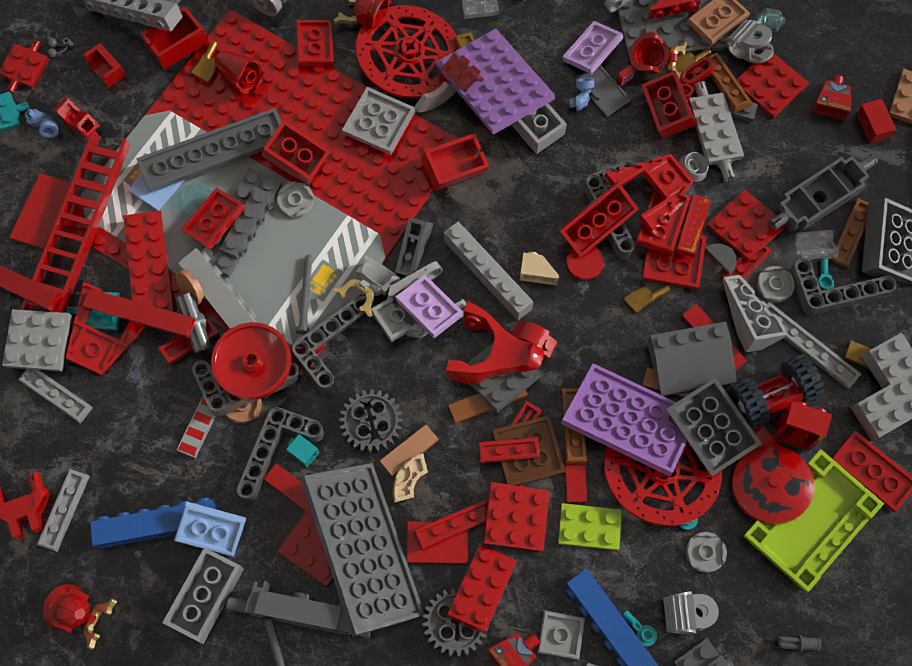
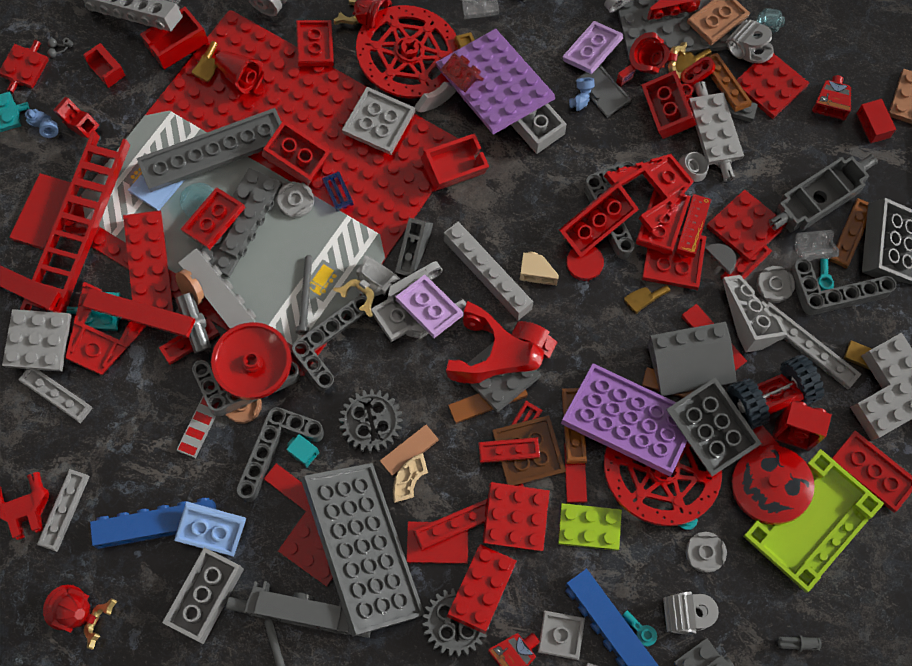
none -> clear blue tile [322,171,354,212]

